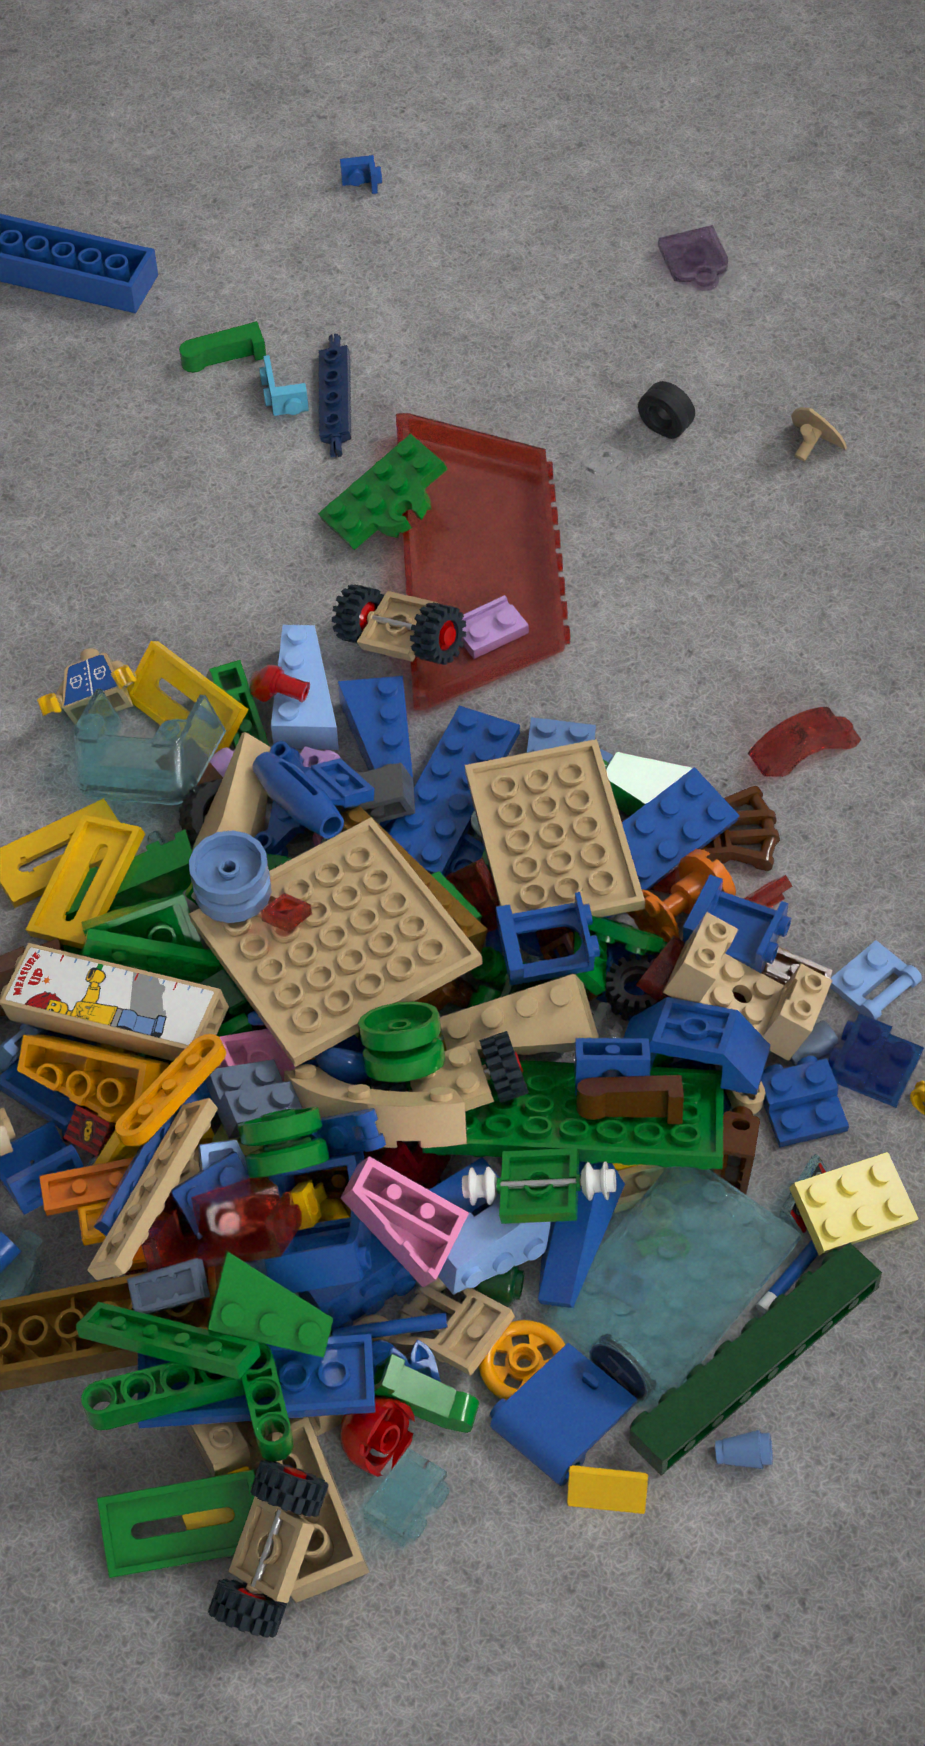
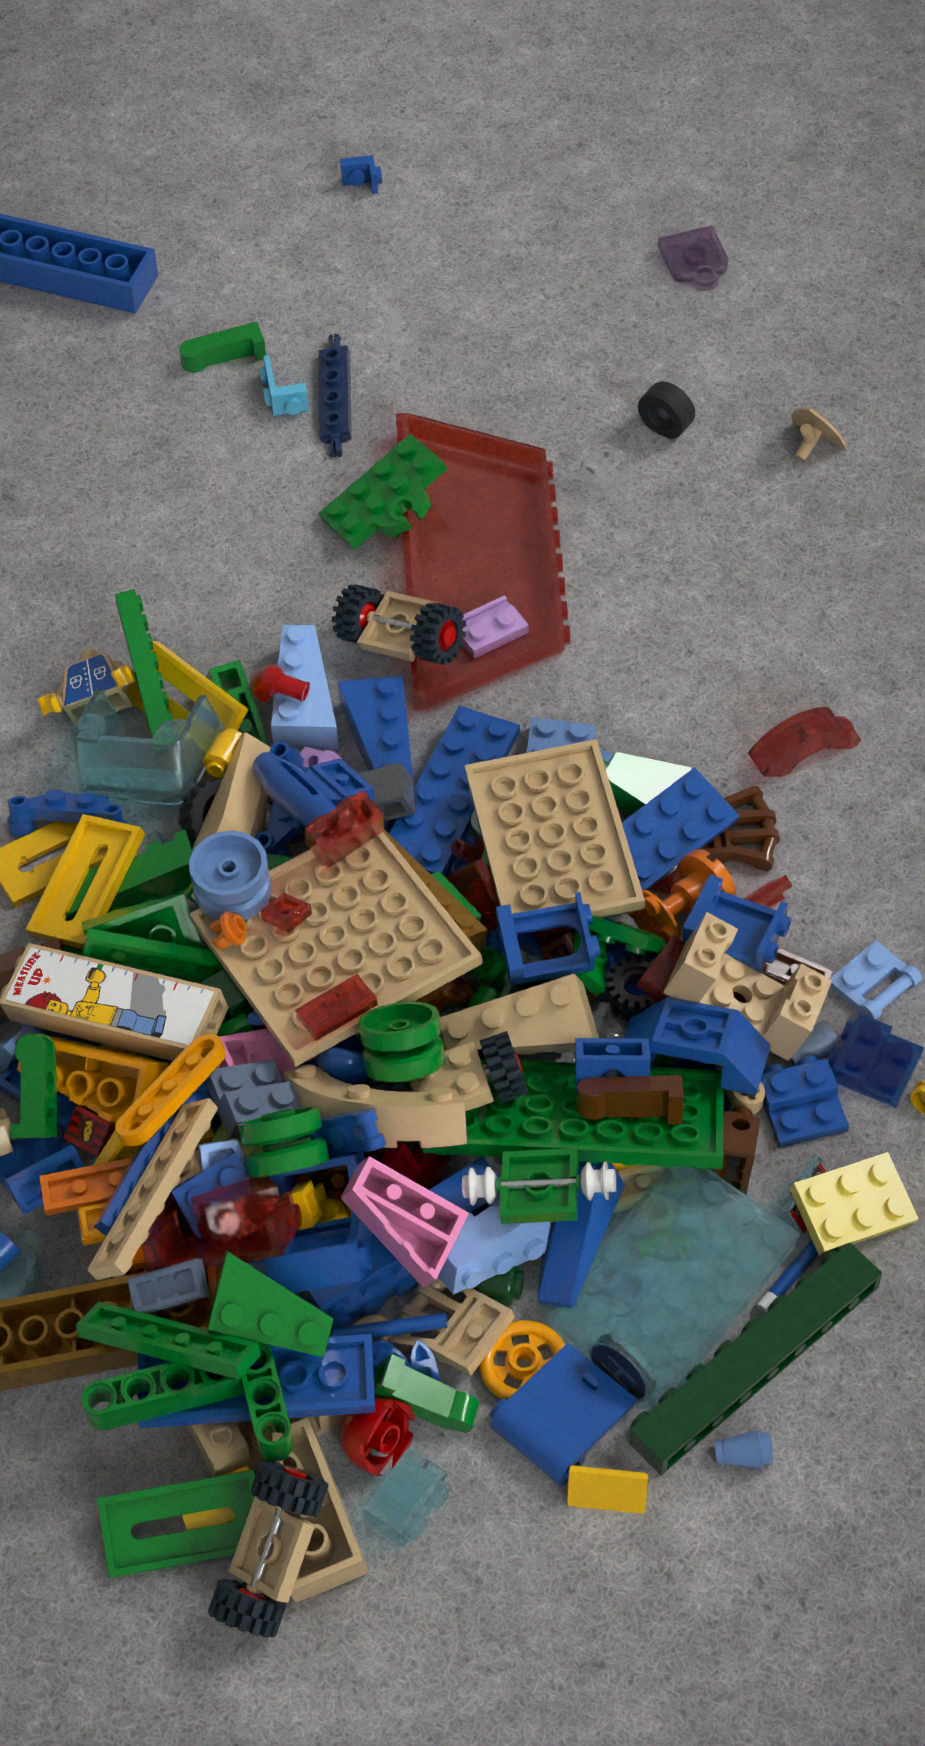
none -> blue plate [7,790,127,837]
none -> green leg [10,1034,57,1139]
none -> green piece [115,589,179,757]
none -> yellow brick [203,728,242,778]
none -> orange plate [210,911,247,950]
none -> clear red plate [295,974,378,1041]
none -> clear red brick [306,790,384,870]
none -> clear red arm [451,837,485,864]

